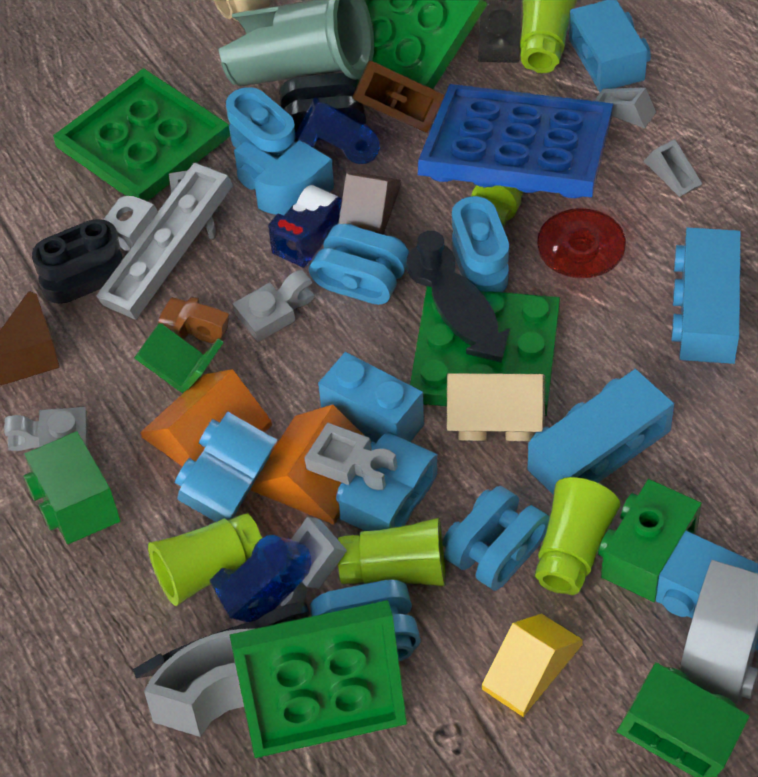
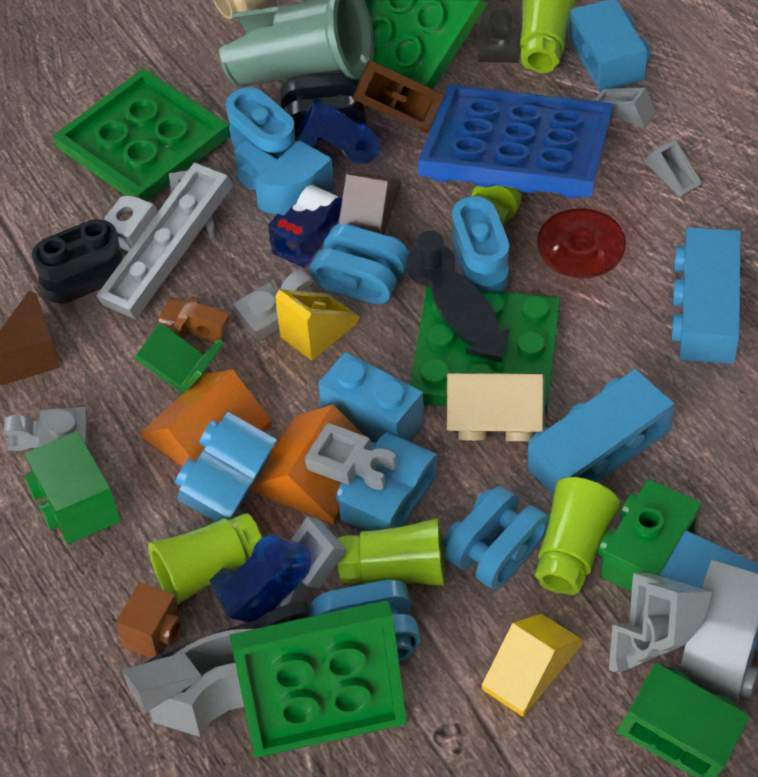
none -> dark orange plate [116,582,183,658]
none -> light grey piece [122,653,202,713]
none -> yellow slope [275,289,360,361]
none -> light grey slope [609,573,712,672]

